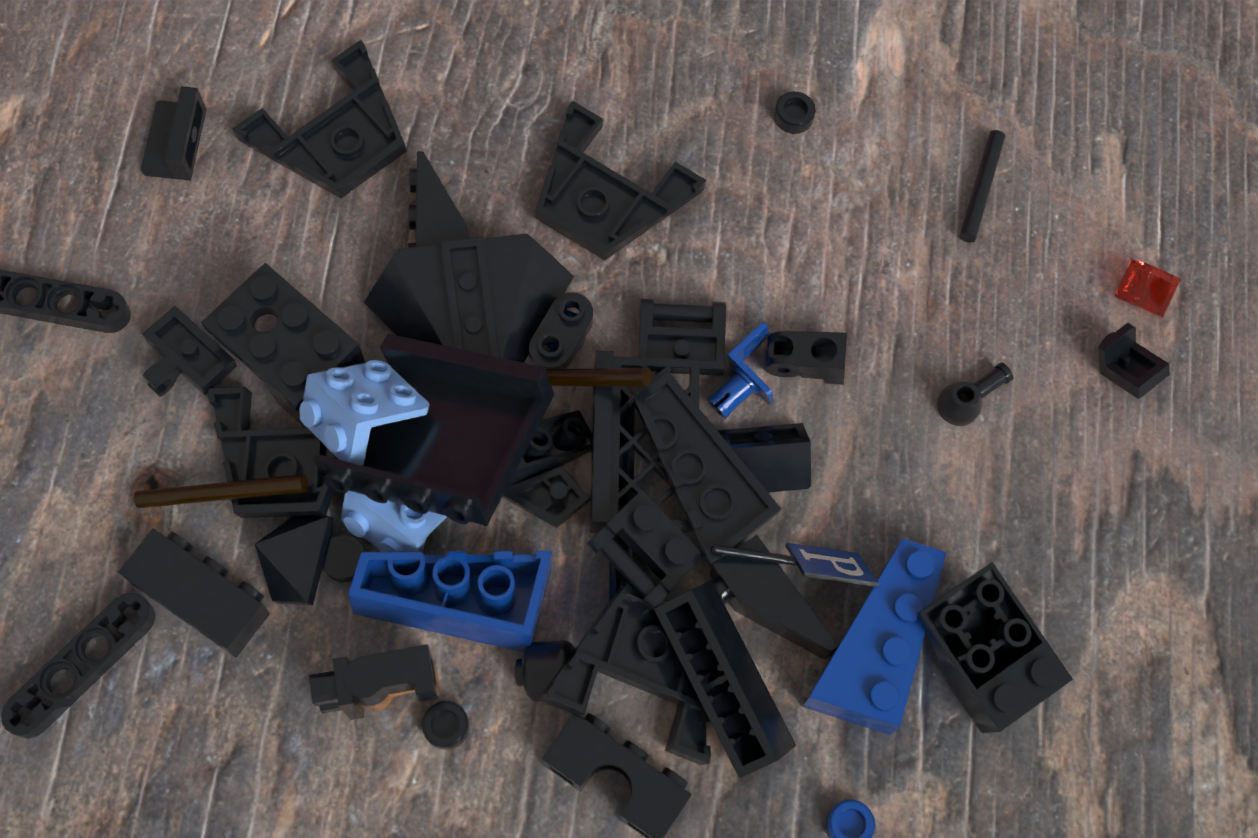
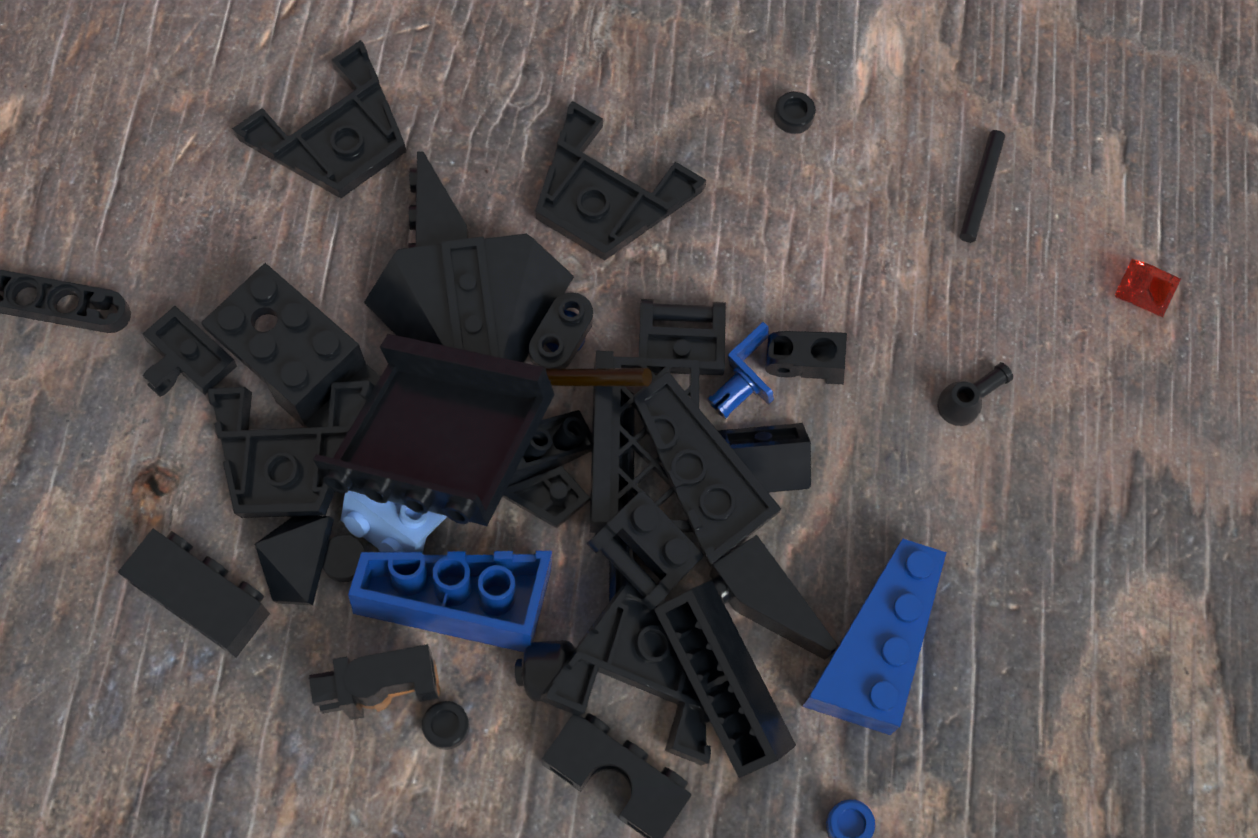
black beam [1,593,155,739] -> none
dark brown bar [134,474,308,508] -> none
black panel [141,86,207,181] -> none
light blue bracket [299,360,429,465] -> none
piece [711,542,879,587] -> none
black slope [917,562,1073,733] -> none
black bracket [1098,323,1170,399] -> none

